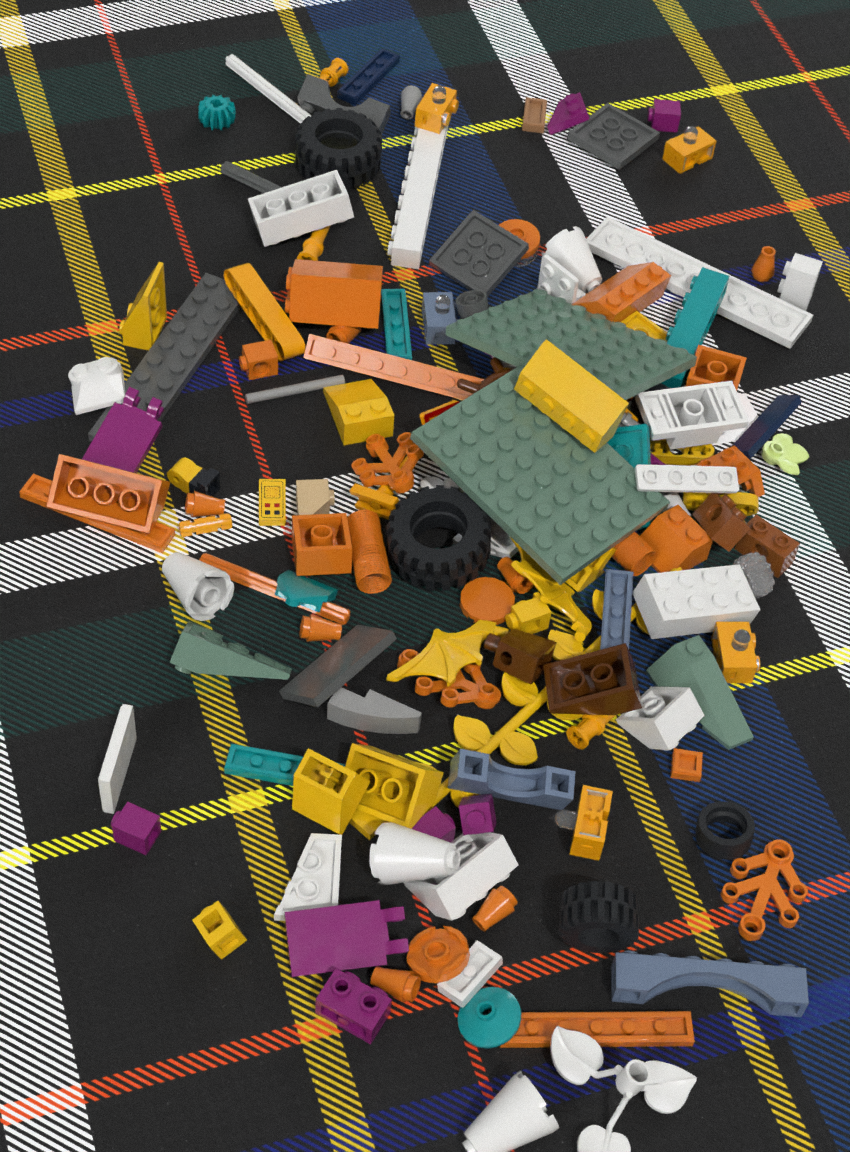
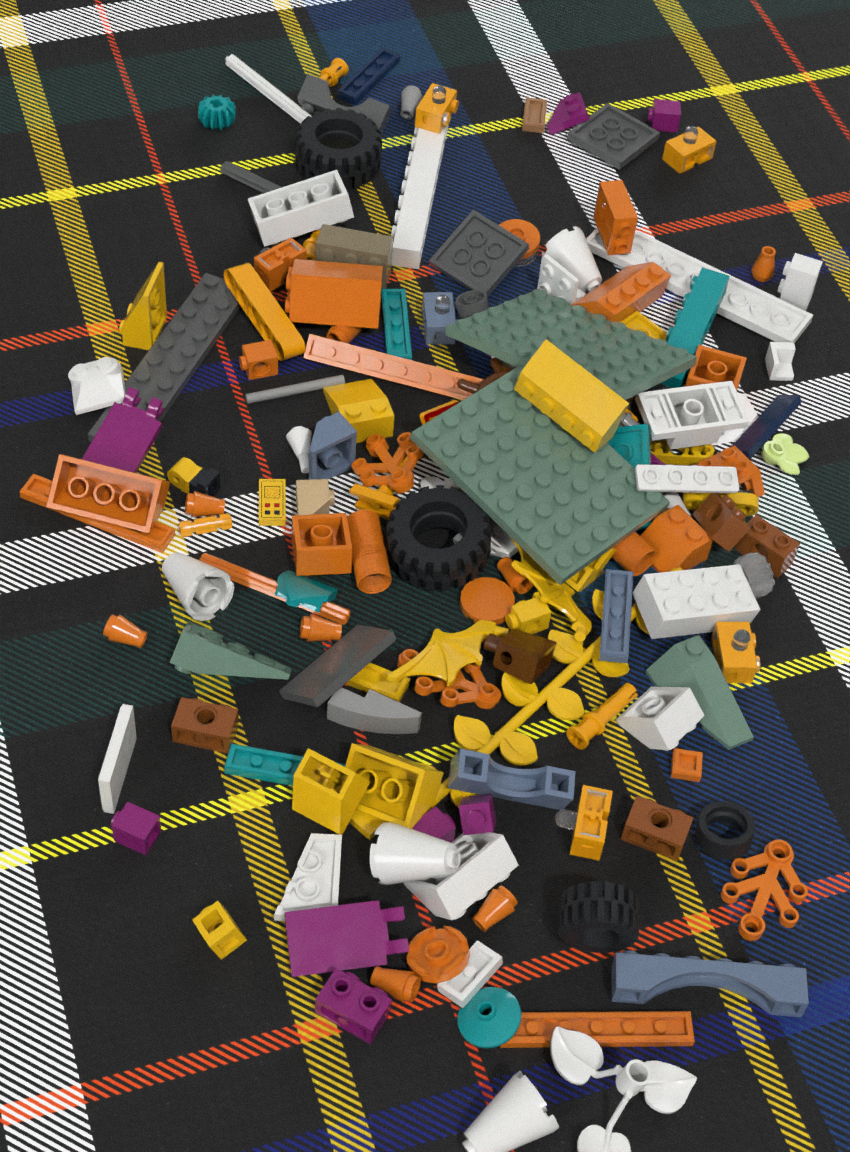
reddish brown slope [543,643,642,715] -> none
none -> orange cone [103,614,148,648]
none -> dark orange brick [171,697,239,754]
none -> orange piece [254,237,307,292]
none -> white cone [286,426,312,473]
none -> sand blue slope [309,412,357,480]
none -> dark tan brick [316,224,393,289]
none -> yellow tile [346,663,410,702]
none -> orange window [593,180,638,255]
none -> dark orange brick [621,796,694,861]
none -> white panel [765,342,796,381]

